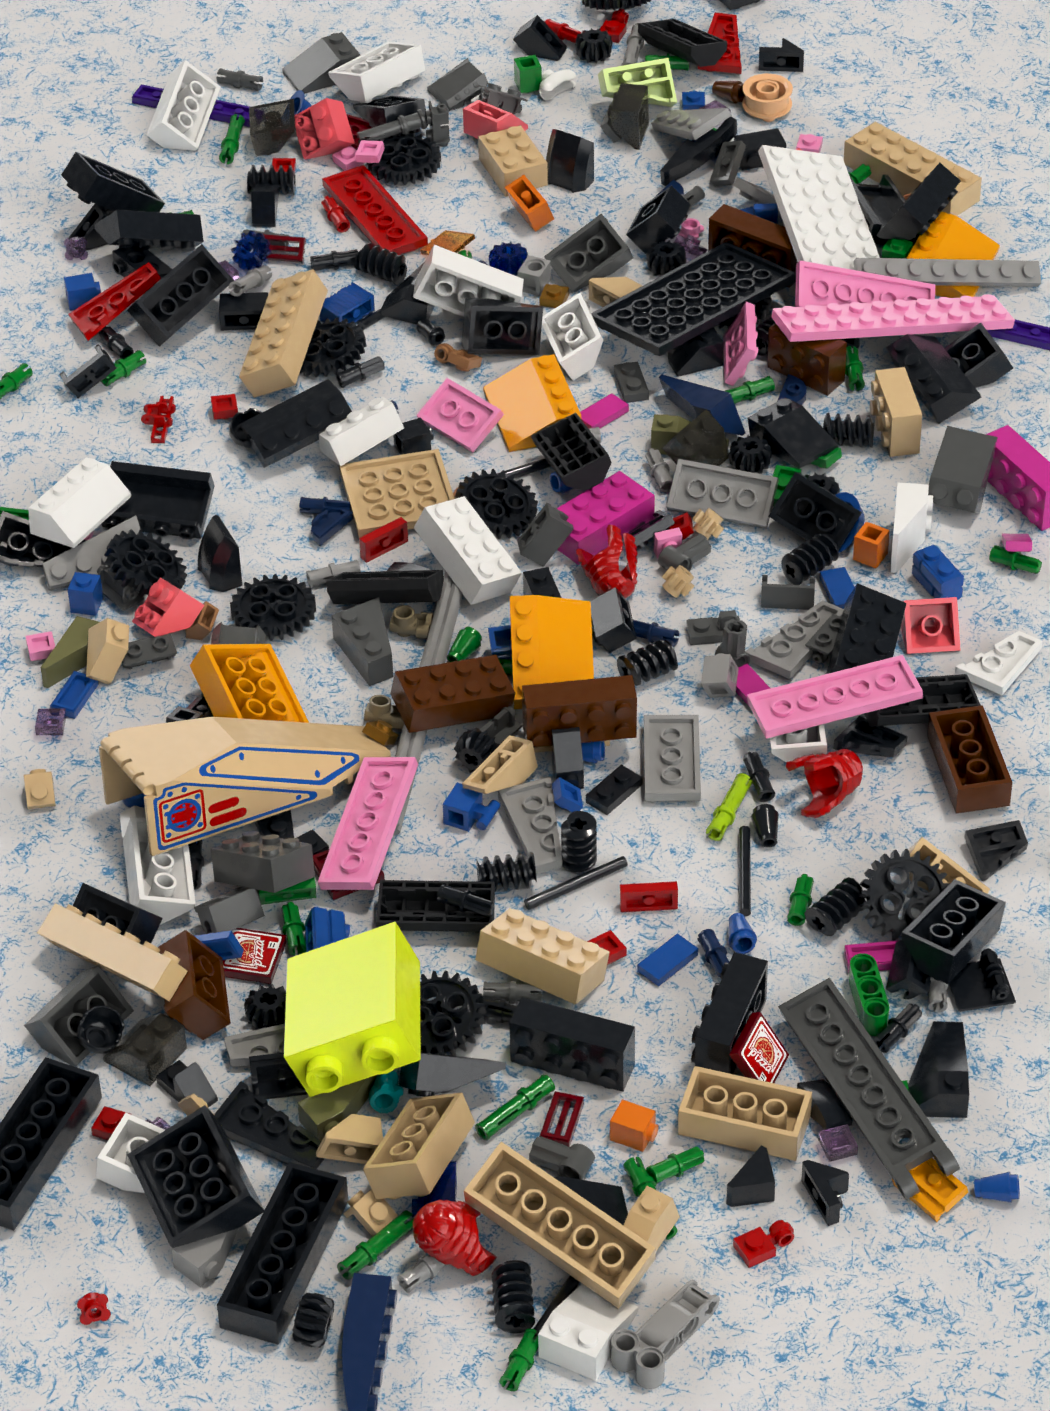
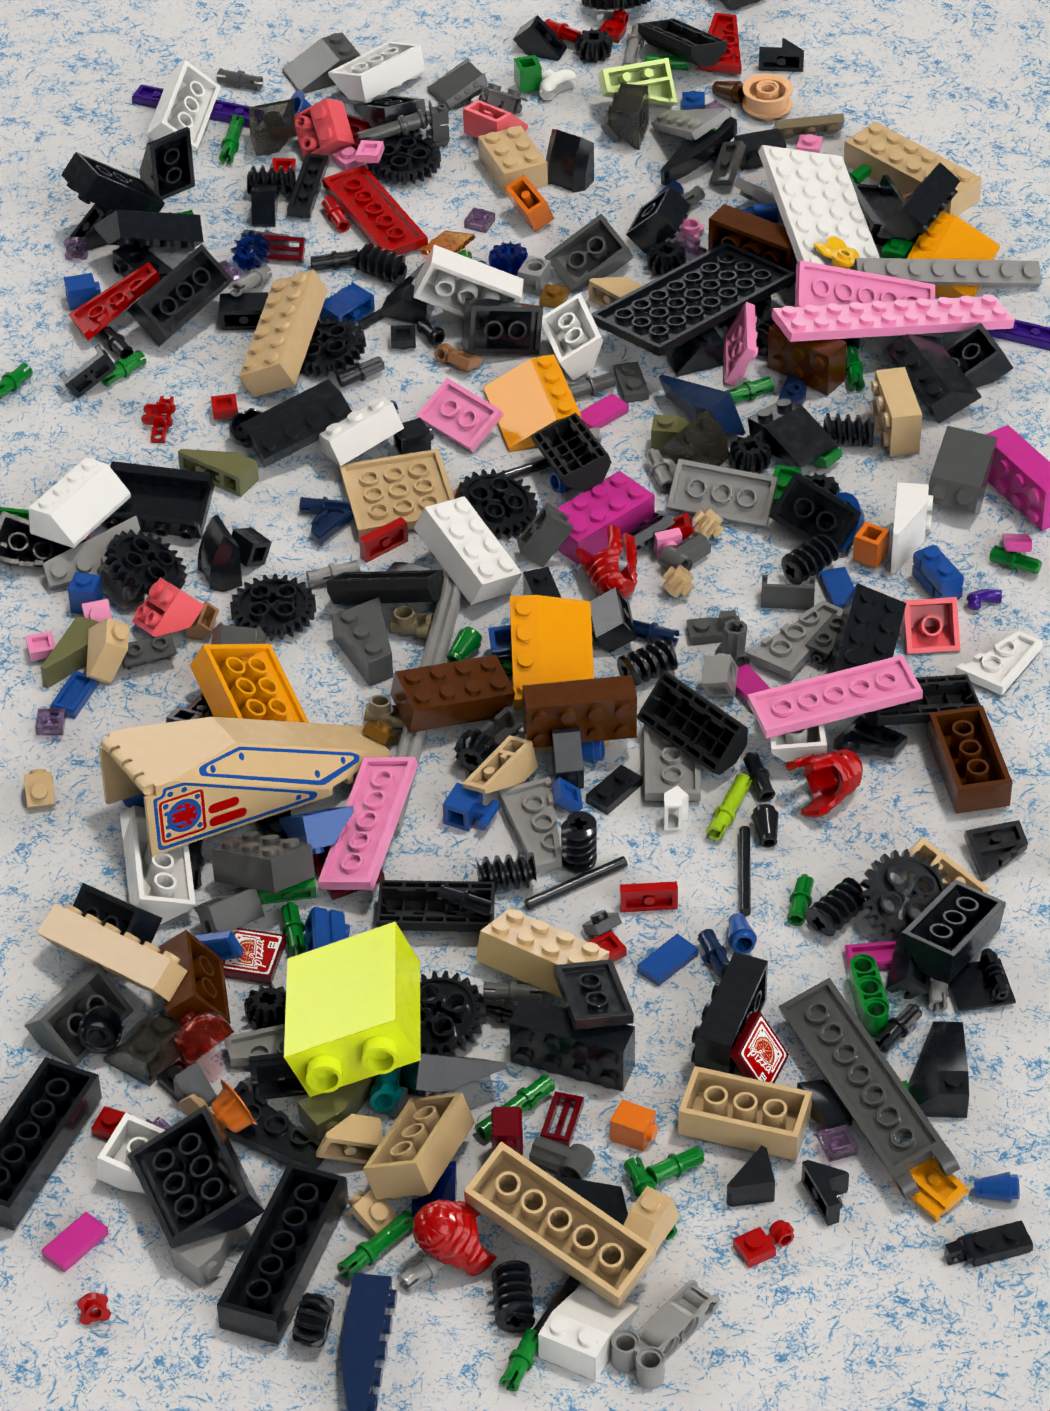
none -> dark pink tile [42,1212,109,1272]
none -> bright pink plate [81,598,112,622]
none -> black slope [139,127,195,200]
none -> clear red cylinder [174,1011,234,1067]
none -> olive slope [178,449,259,497]
none -> orange piece [211,1079,257,1133]
none -> black brick [231,527,272,567]
none -> slope [279,806,354,854]
none -> black plate [287,153,329,218]
none -> black plate [391,325,416,349]
none -> clear purple plate [464,208,495,233]
none -> dark red brick [491,1106,523,1156]
none -> black plate [554,959,634,1030]
none -> dark grey axle [568,372,616,399]
none -> black plate [582,910,622,936]
none -> black piece [637,671,748,775]
none -> white piece [664,785,689,830]
none -> dark tan plate [773,113,845,139]
none -> yellow plate [814,236,860,269]
none -> black hinge [944,1220,1033,1267]
none -> dark purple arm [966,589,1002,610]

